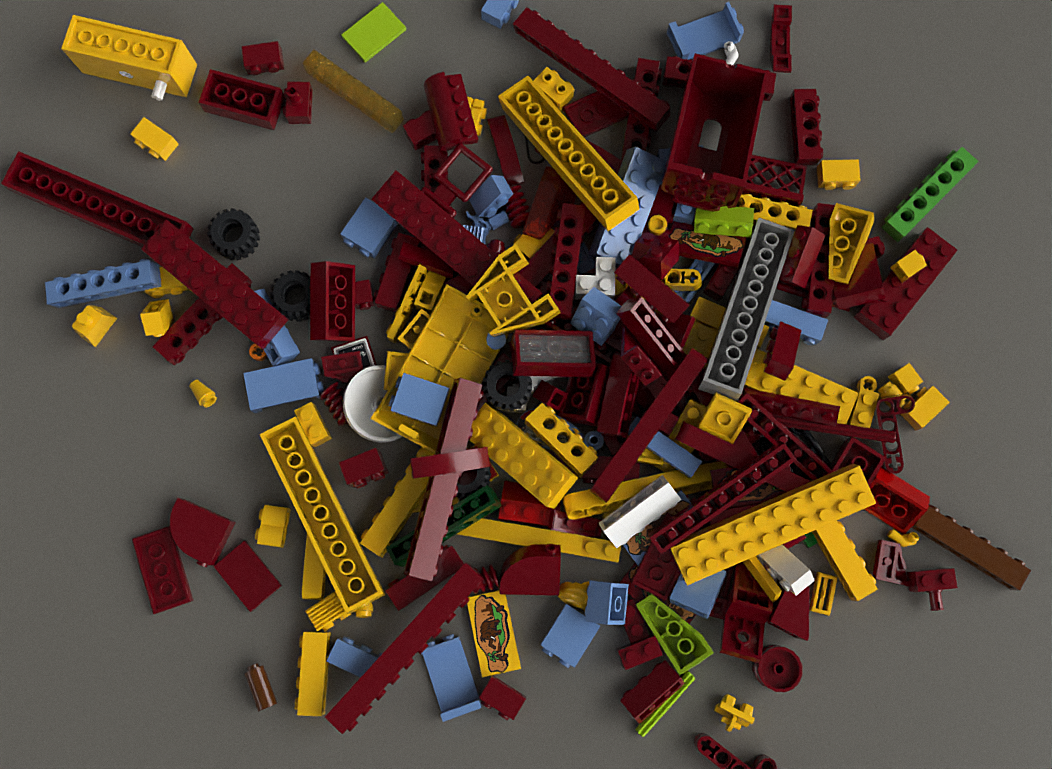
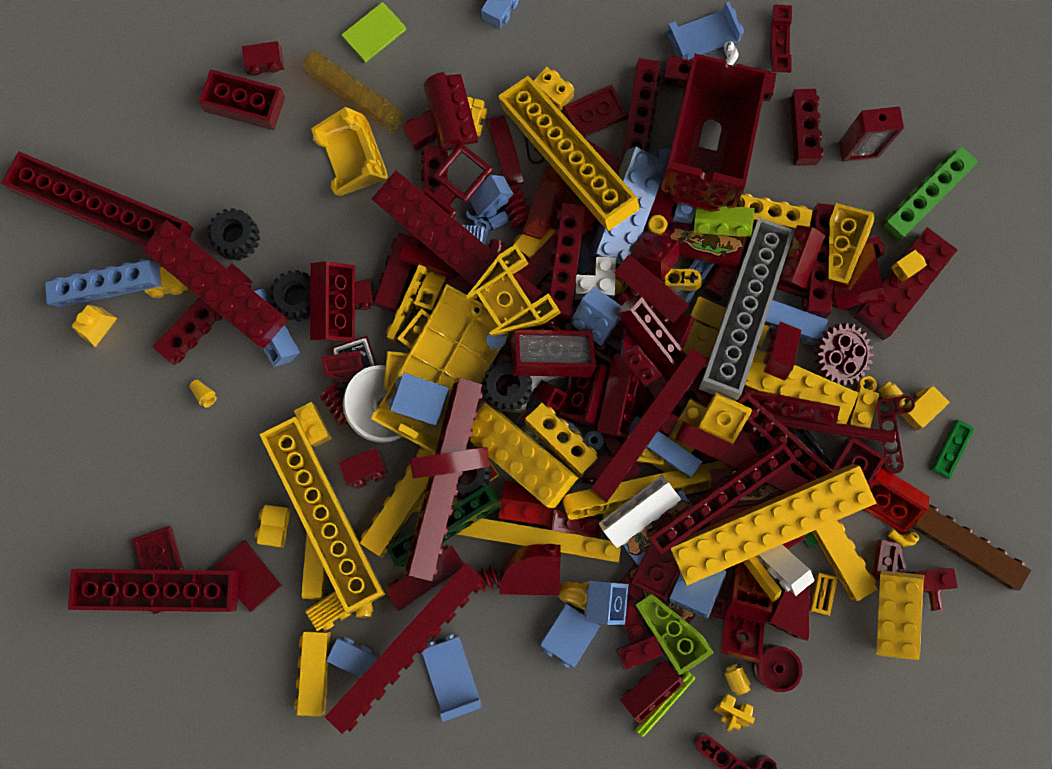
yellow piece [61,15,197,101] -> none
yellow brick [130,117,179,161] -> none
yellow brick [140,299,174,337] -> none
dark red brick [170,498,236,567] -> none
medium blue panel [243,358,324,413] -> none
reddish brown brick [244,663,277,712] -> none
orange bush [249,343,267,361] -> none
dark red brick [283,81,313,124] -> none
medium blue brick [341,197,398,259] -> none
tile [467,590,521,678] -> none
dark red brick [479,675,526,720] -> none
dark red brick [513,7,670,132] -> none
dark red fence [742,155,807,206] -> none
yellow brick [817,159,861,190] -> none
yellow brick [888,363,923,395] -> none
none -> dark red brick [68,569,239,612]
none -> yellow windscreen [311,107,388,196]
none -> yellow brick [724,663,751,696]
none -> gear [814,323,874,385]
none -> dark red brick [839,106,904,162]
none -> yellow brick [876,571,924,661]
none -> green tile [930,419,975,479]

